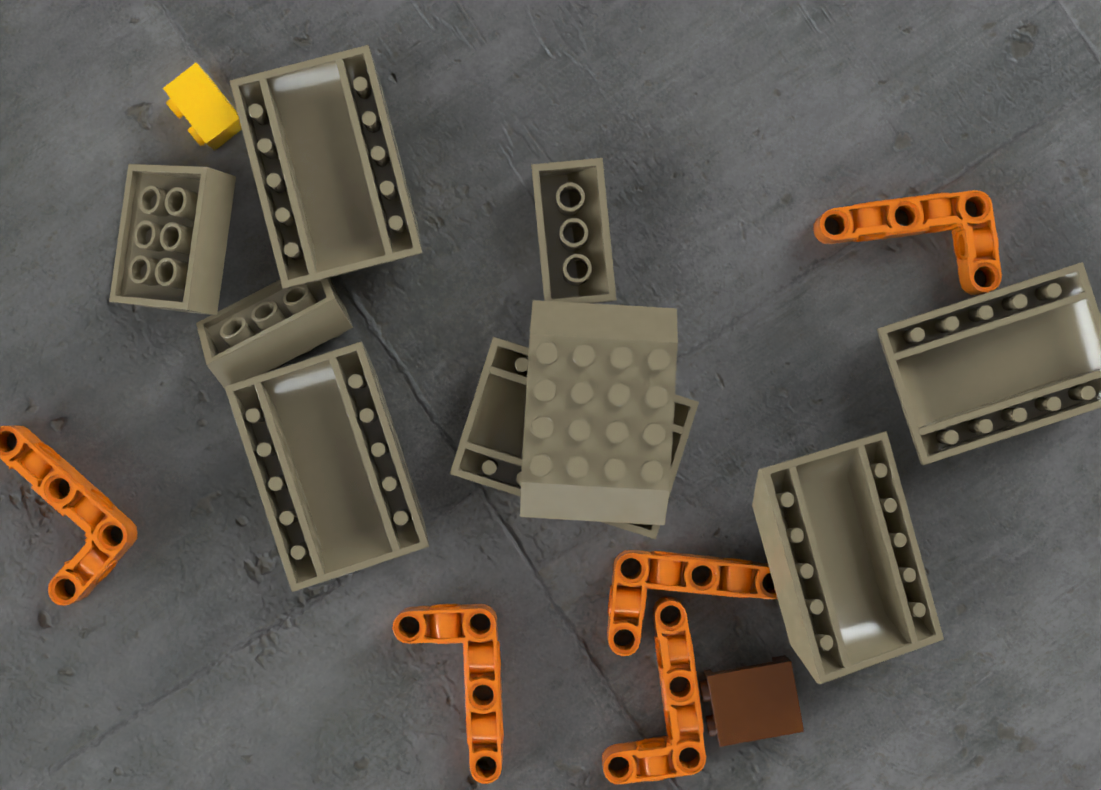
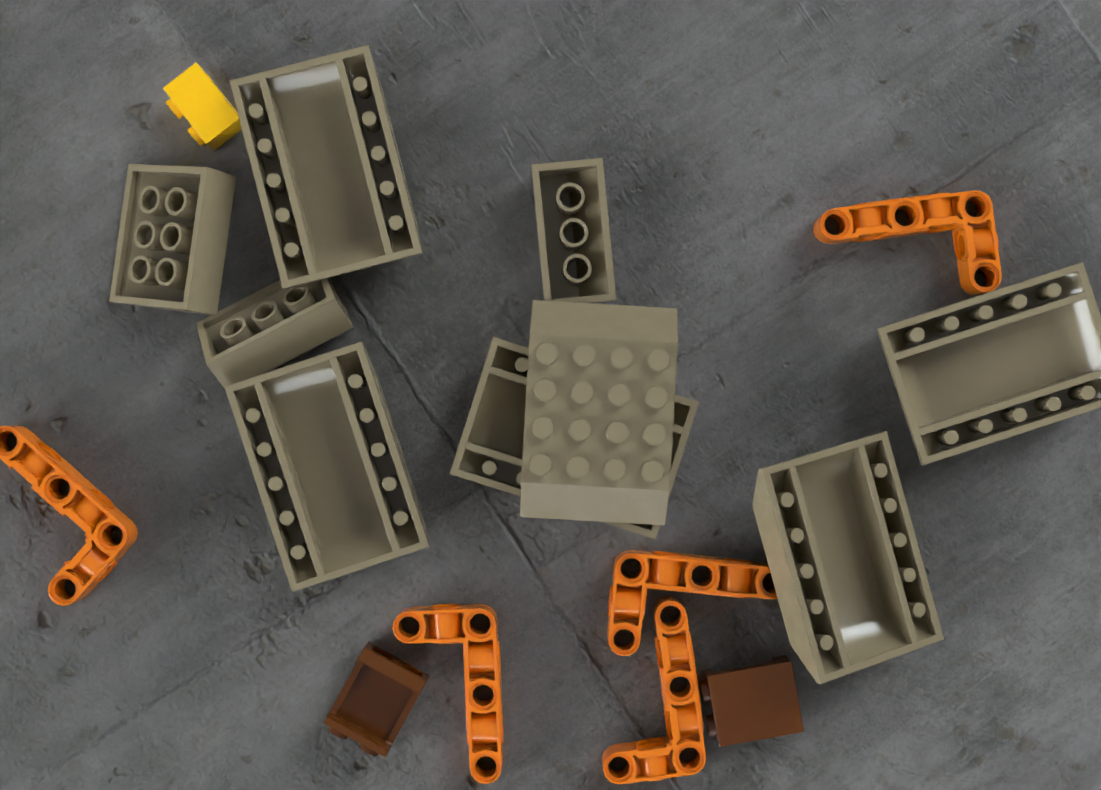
none -> reddish brown panel [323,642,430,757]

